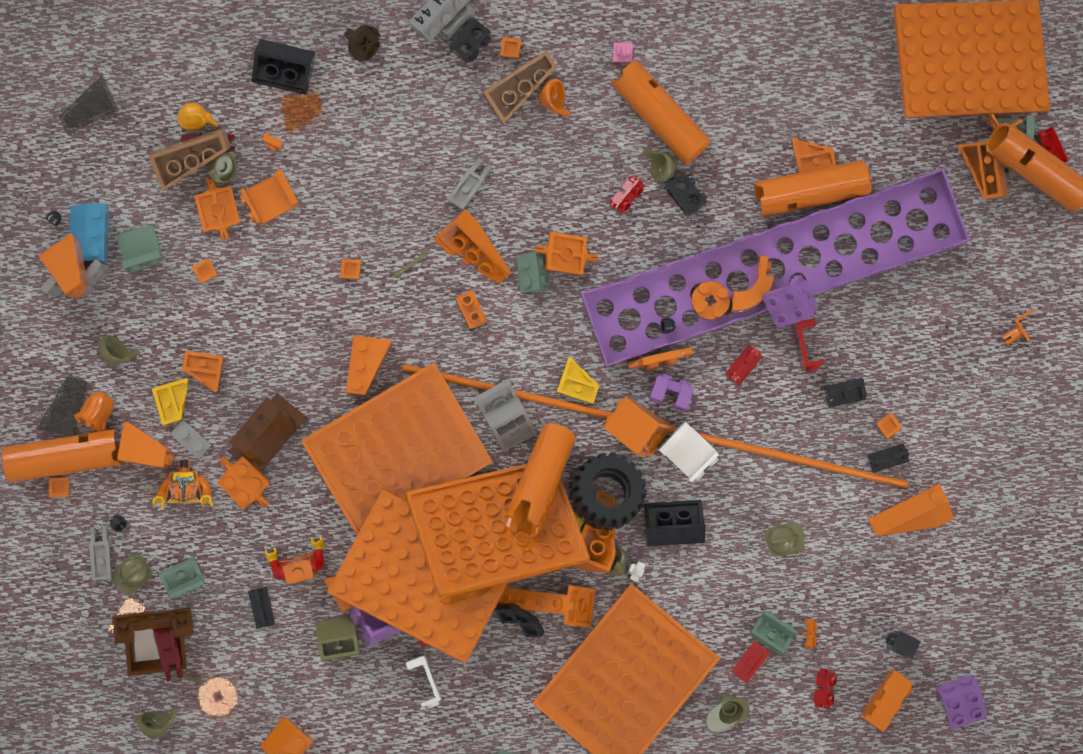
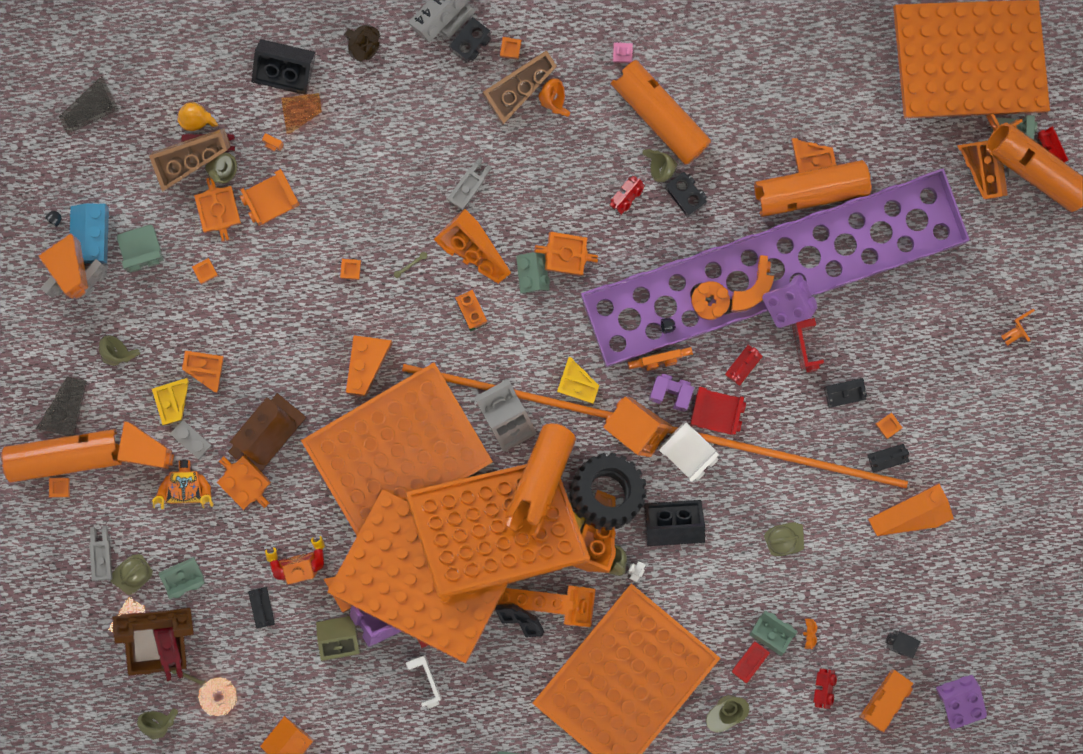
orange piece [74,391,114,432] -> none
black hinge [110,515,127,532] -> none
none -> red panel [690,387,746,436]

